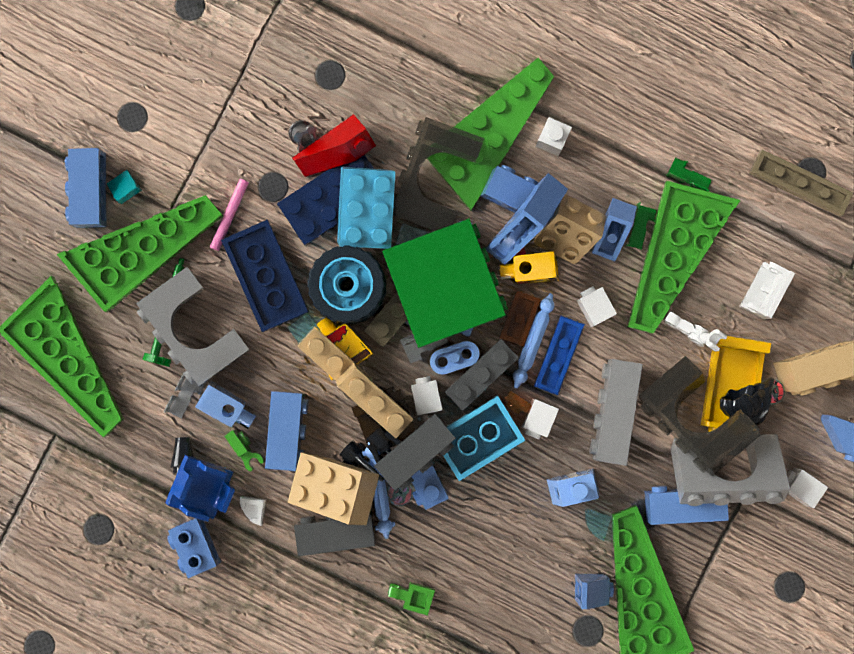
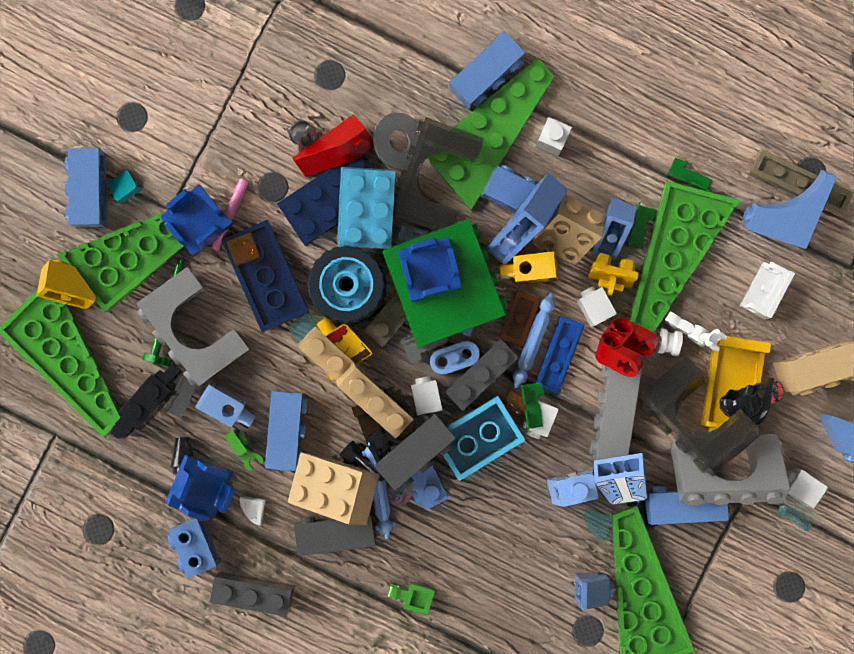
none -> yellow slope [37,260,96,310]
none -> black hinge [111,364,182,439]
none -> blue panel [160,184,233,256]
none -> dark grey brick [210,572,295,617]
none -> clear orange plate [226,232,261,266]
none -> light grey gear [373,113,425,169]
none -> blue panel [398,238,462,302]
none -> medium blue brick [449,31,525,110]
none -> green piece [521,382,545,429]
none -> yellow hips [587,253,639,297]
none -> light blue torso [594,453,647,507]
none -> red piece [595,318,659,377]
none -> white wheel [656,328,683,356]
none -> medium blue arch [743,169,837,249]
none -> clear light blue tile [777,504,812,531]

